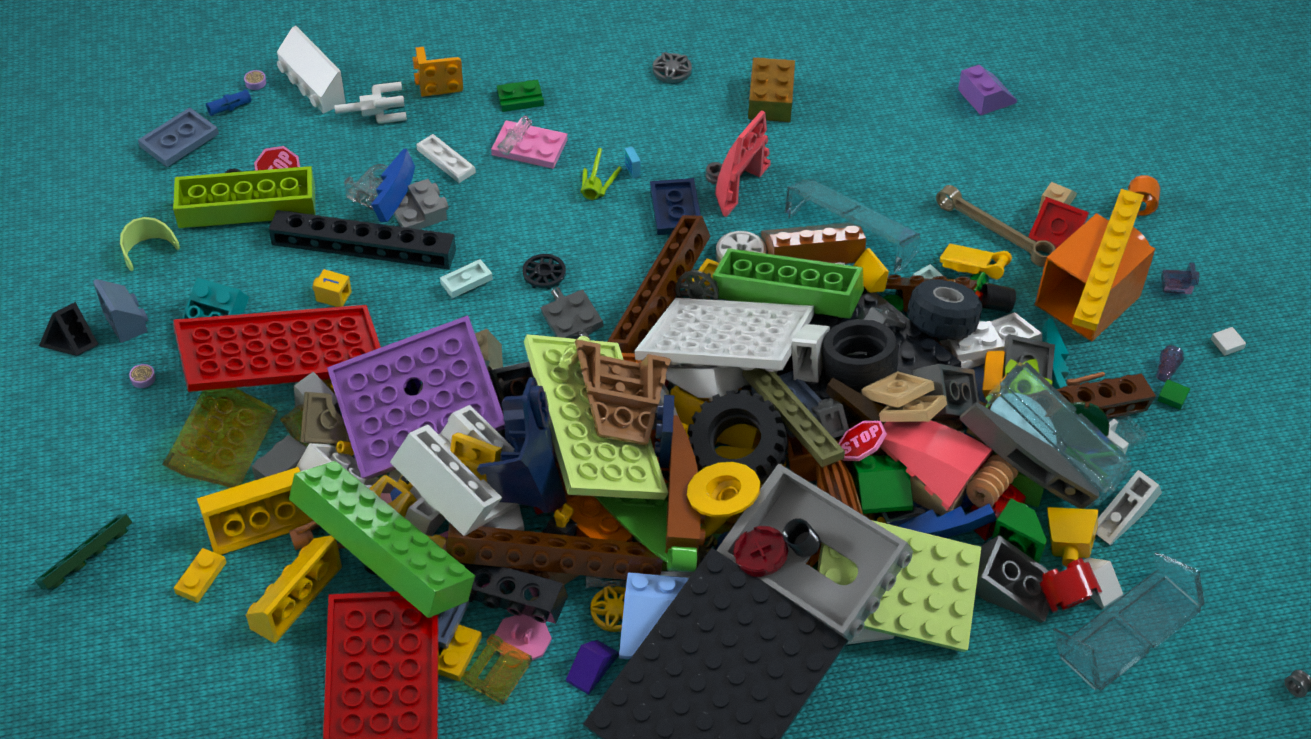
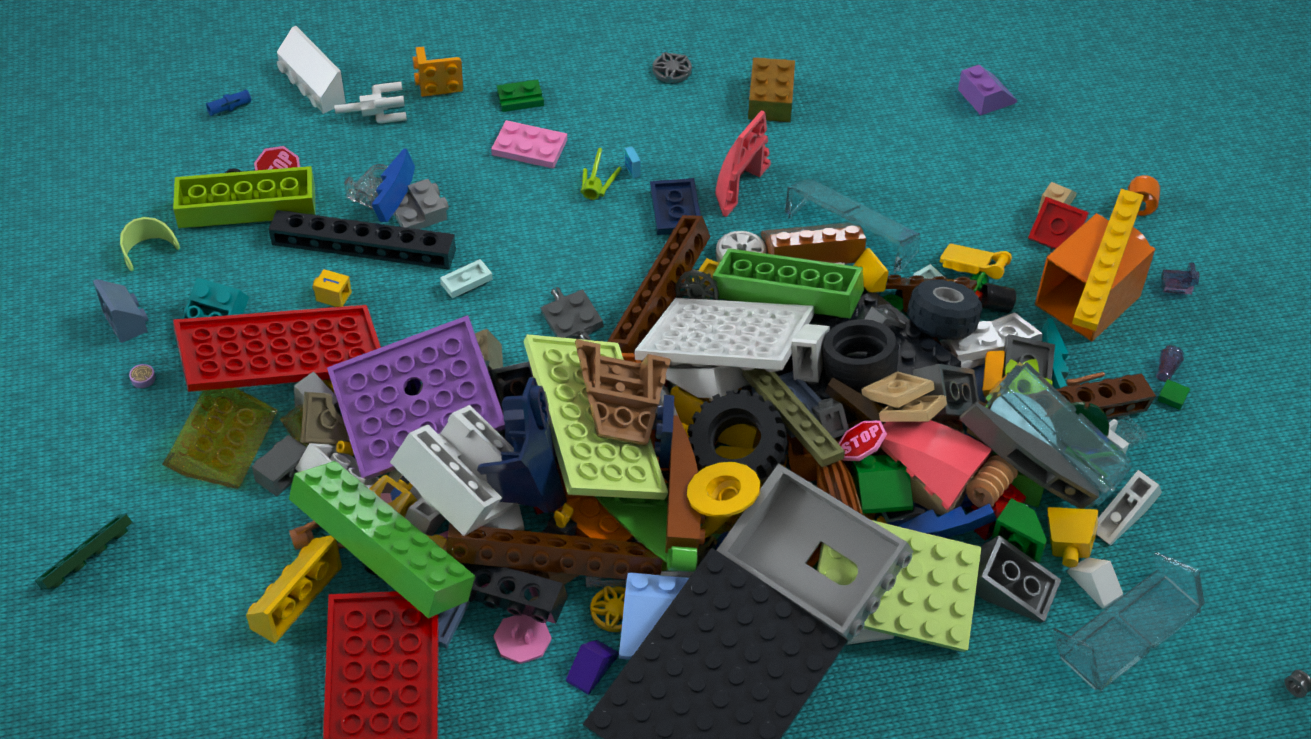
black slope [39,302,99,356] -> none
sand blue plate [138,108,219,167] -> none
yellow plate [173,548,227,603] -> none
yellow slope [197,467,313,555] -> none
tile [244,70,266,90] -> none
white tile [416,134,476,183] -> none
yellow plate [438,624,482,682] -> none
yellow wing [450,432,502,482] -> none
clear yellow plate [461,634,533,704] -> none
clear axle [497,116,532,155] -> none
black wheel [523,254,566,290] -> none
yellowish green axle [559,336,590,370] -> none
dark grey bush [706,162,722,184] -> none
dark red tile [733,526,789,577] -> none
black piece [782,518,820,557] -> none
dark tan piece [936,185,1056,267] -> none
red brick [1039,558,1102,613] -> none
white tile [1211,327,1246,356] -> none

